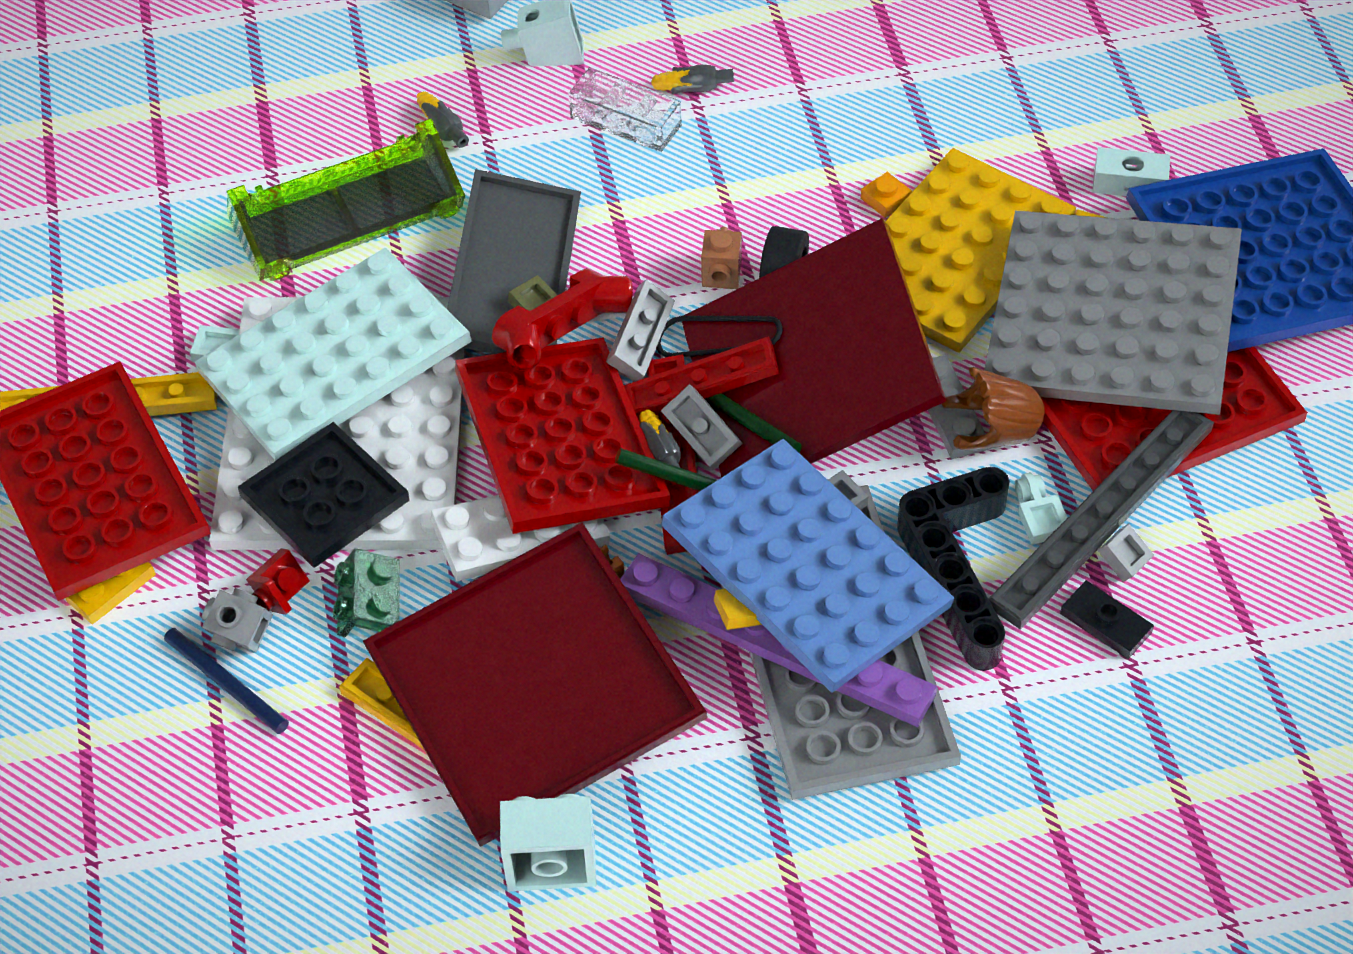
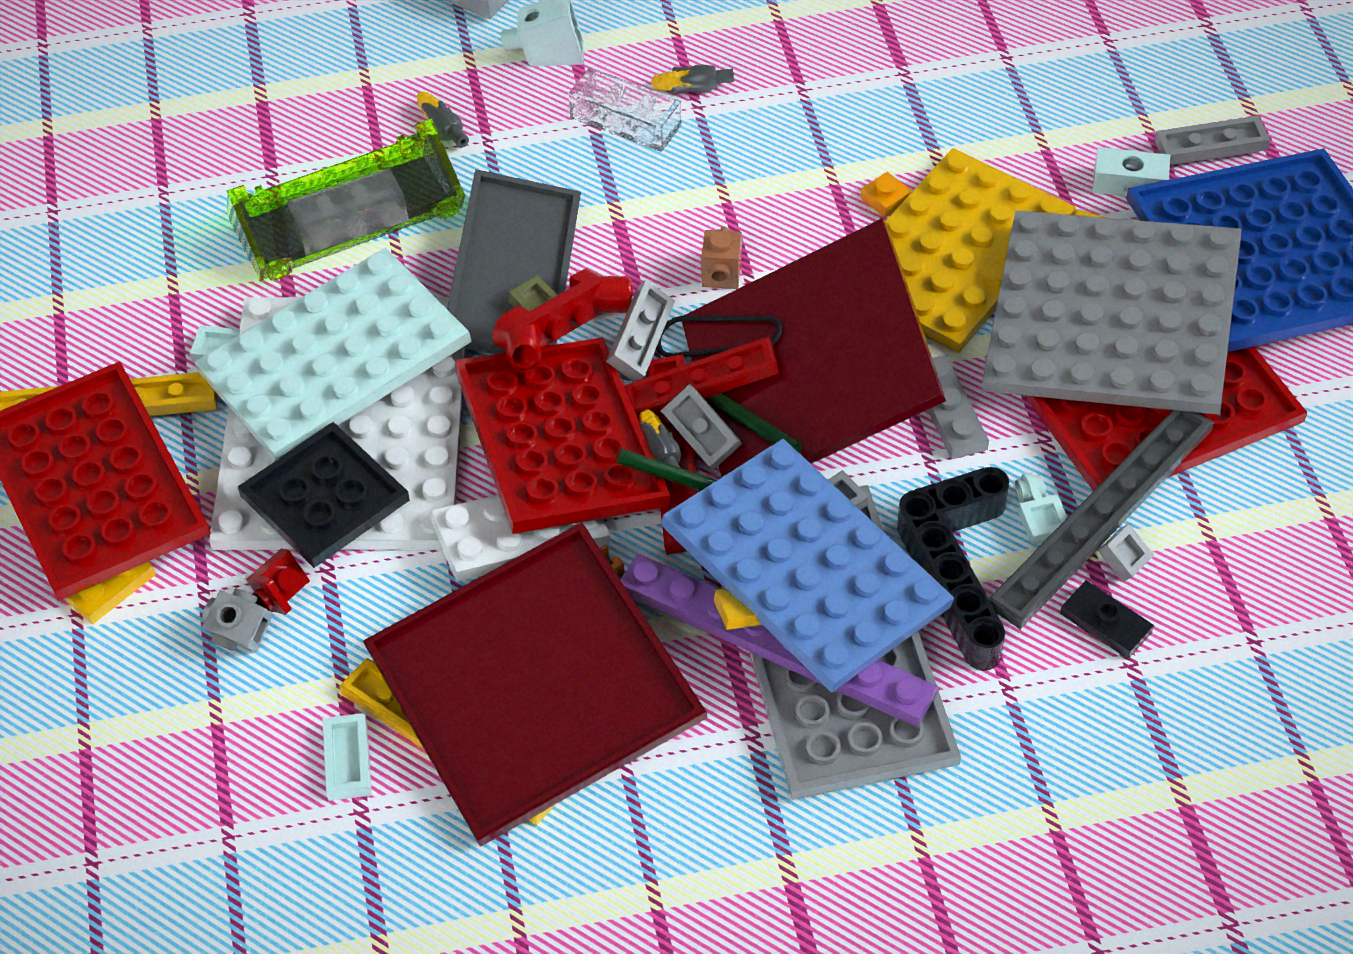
dark blue bar [164,628,289,734] -> none
clear green bracket [333,548,400,637] -> none
light aqua brick [500,794,597,892] -> none
black tyre [759,226,809,278] -> none
dark orange hair [942,367,1045,450] -> none
none -> clear brick [286,168,409,255]
none -> light aqua tile [322,713,372,801]
none -> light grey plate [1154,115,1270,165]

